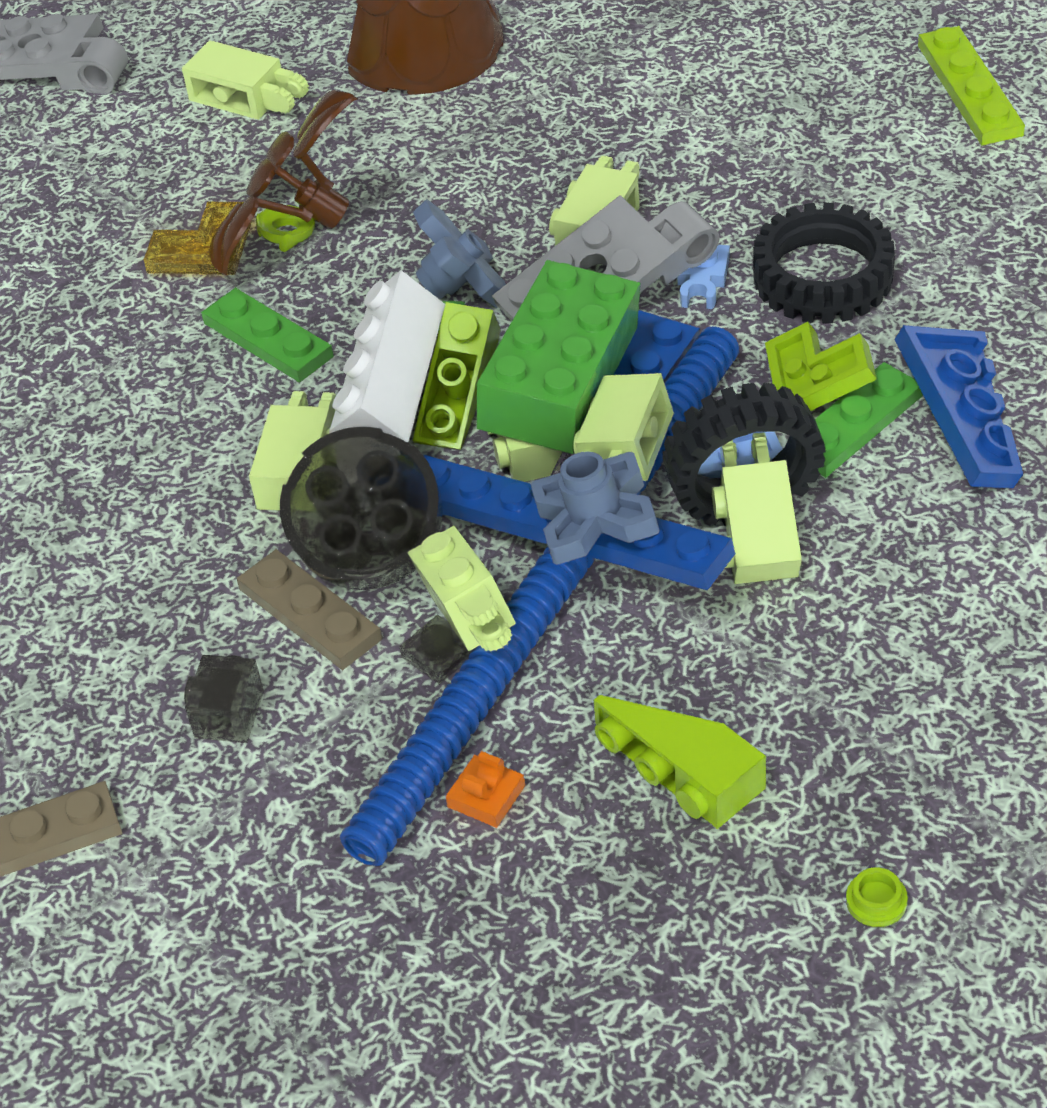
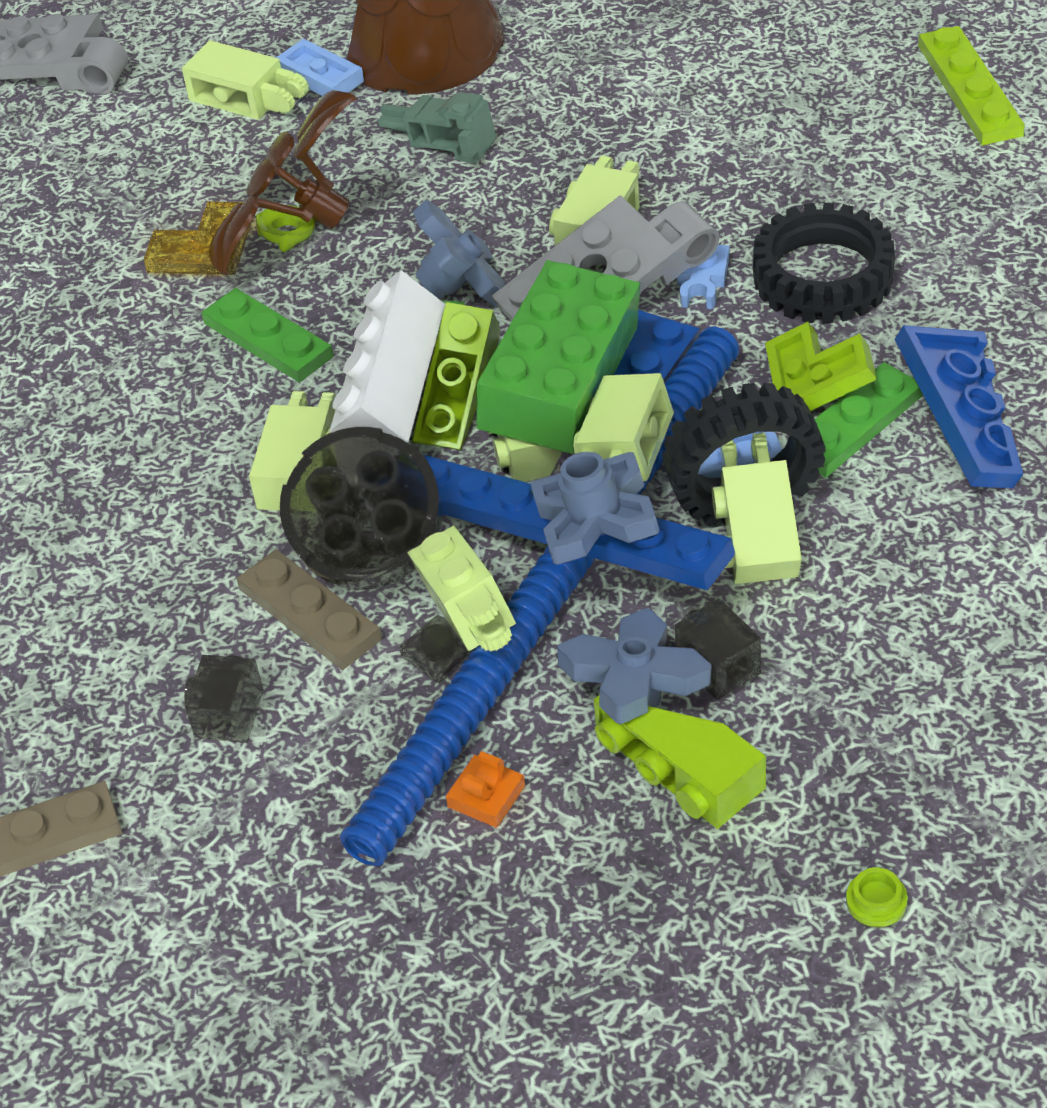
none -> light blue plate [276,39,364,96]
none -> sand green piece [378,93,496,164]
none -> sand blue plant [558,608,711,724]
none -> clear smoke brick [675,598,761,700]

